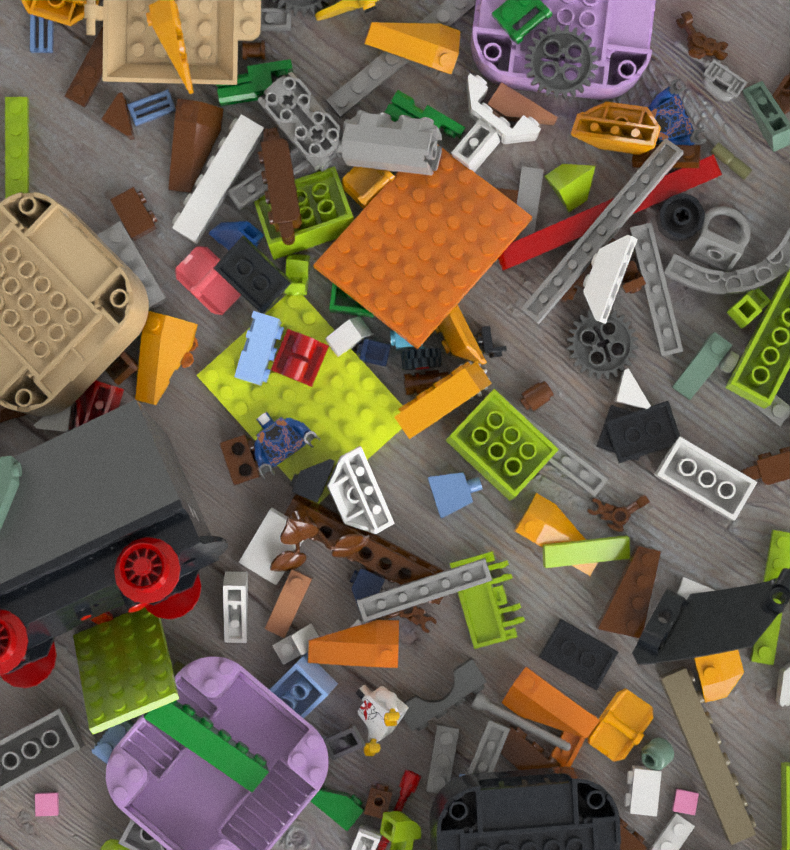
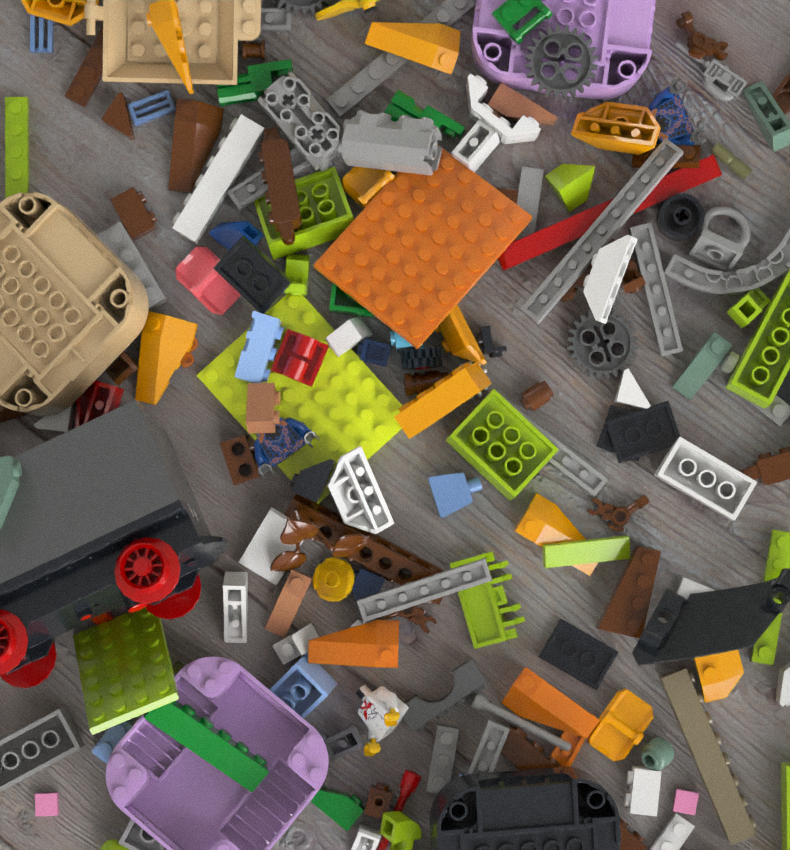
none -> nougat brick [246,383,281,433]
none -> yellow tile [313,557,354,602]

